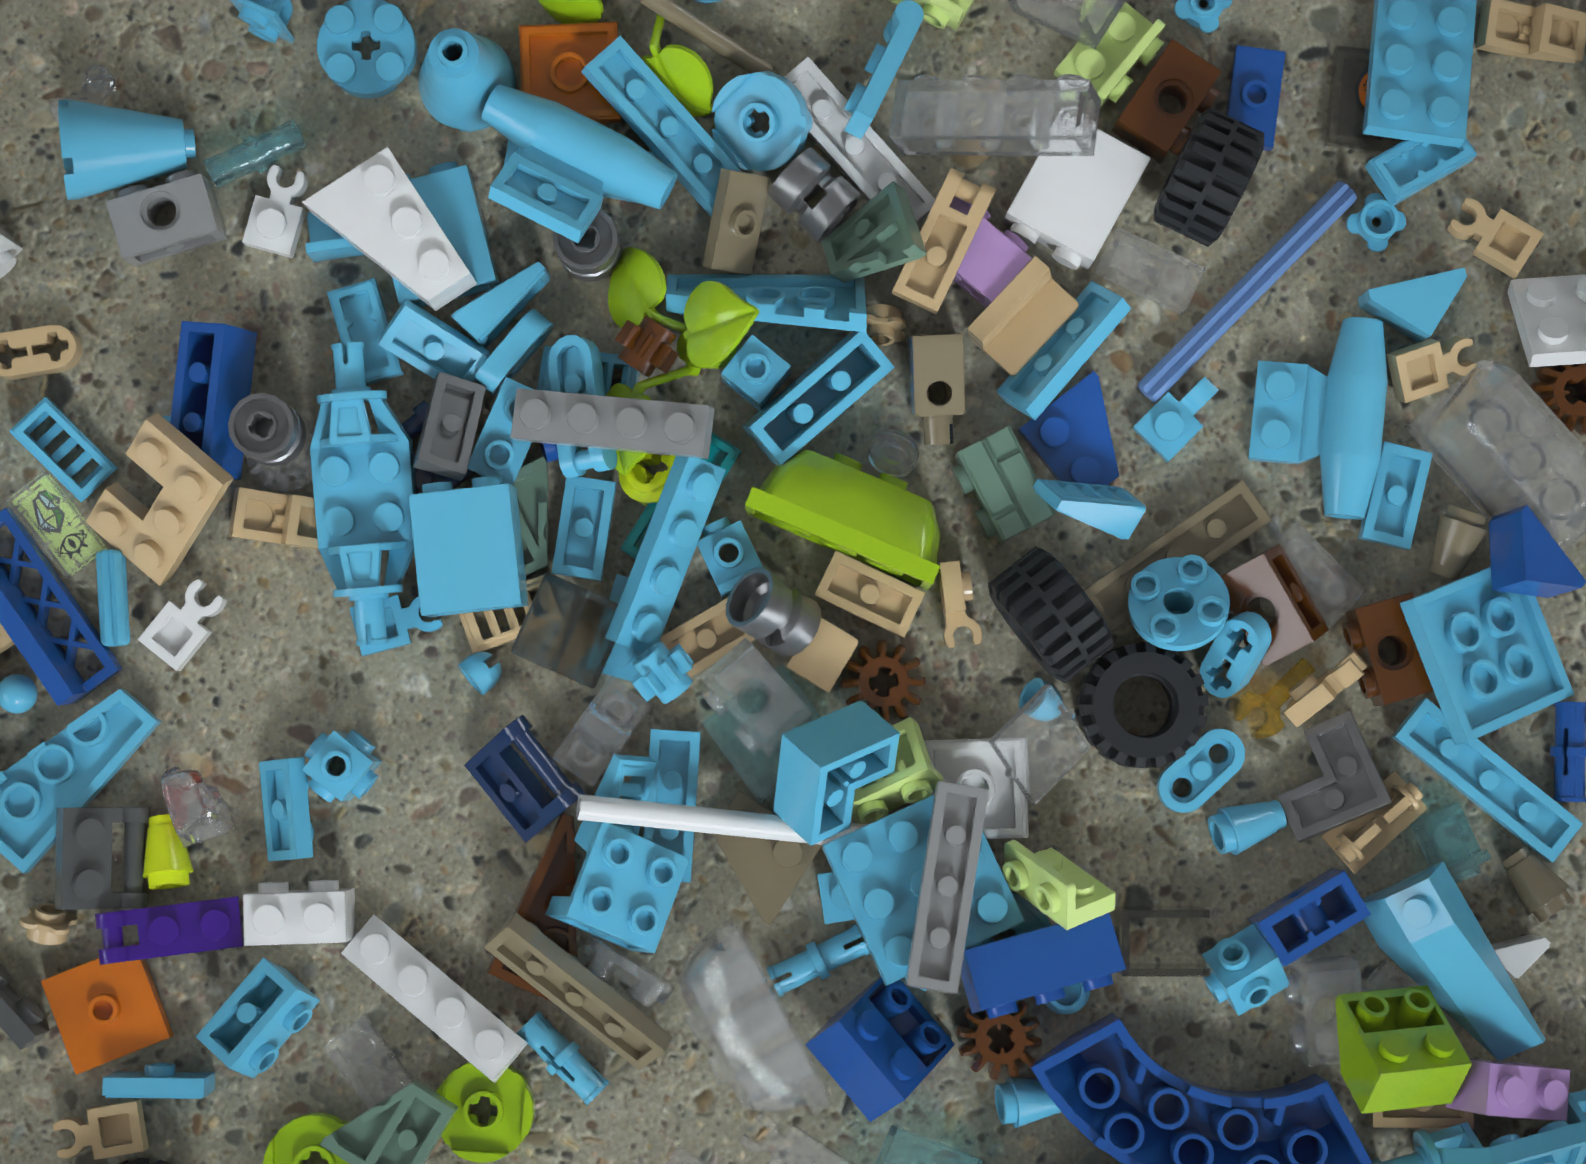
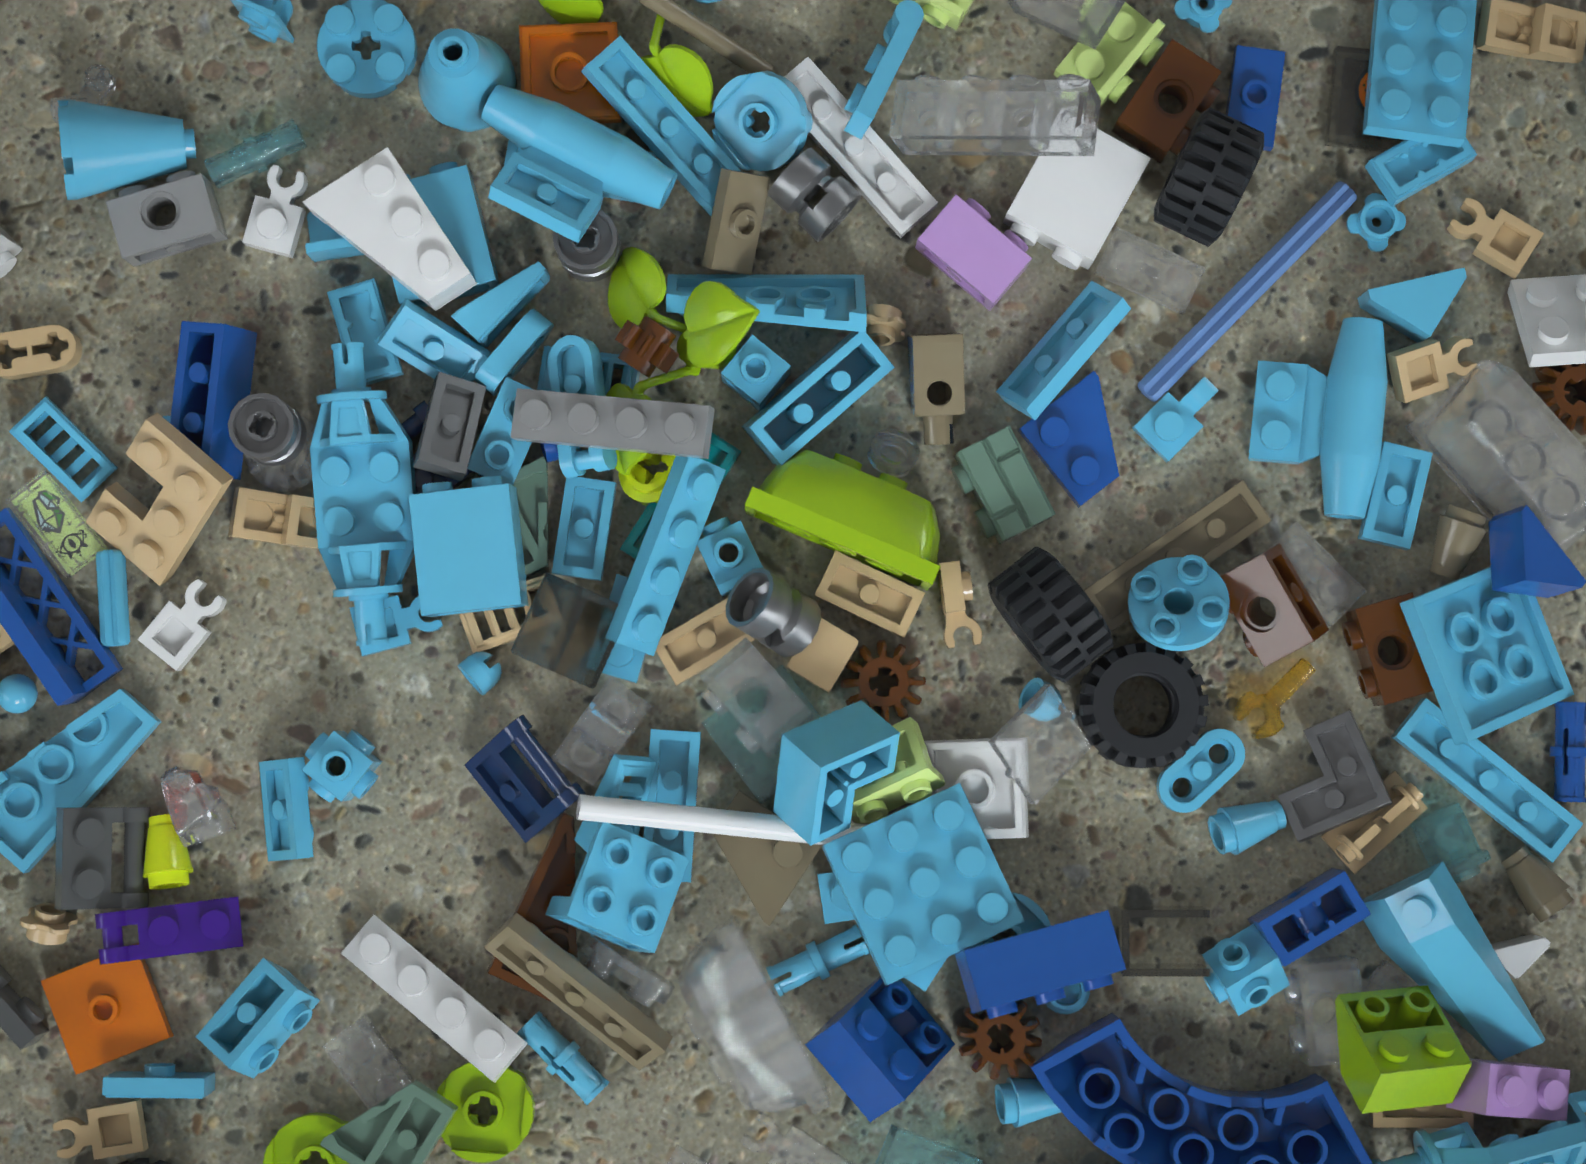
white brick [243,880,356,946] -> none
medium azure gear [632,641,693,704] -> none
sand green wing [821,181,927,283] -> none
tan plate [891,167,997,315] -> none
light grey plate [904,781,989,994] -> none
tan panel [967,256,1079,376] -> none
yellowish green bracket [1002,840,1115,930] -> none
medium azure slope [1032,479,1146,540] -> none
medium azure beam [1199,611,1272,698] -> none
tan plate [1284,650,1368,728] -> none

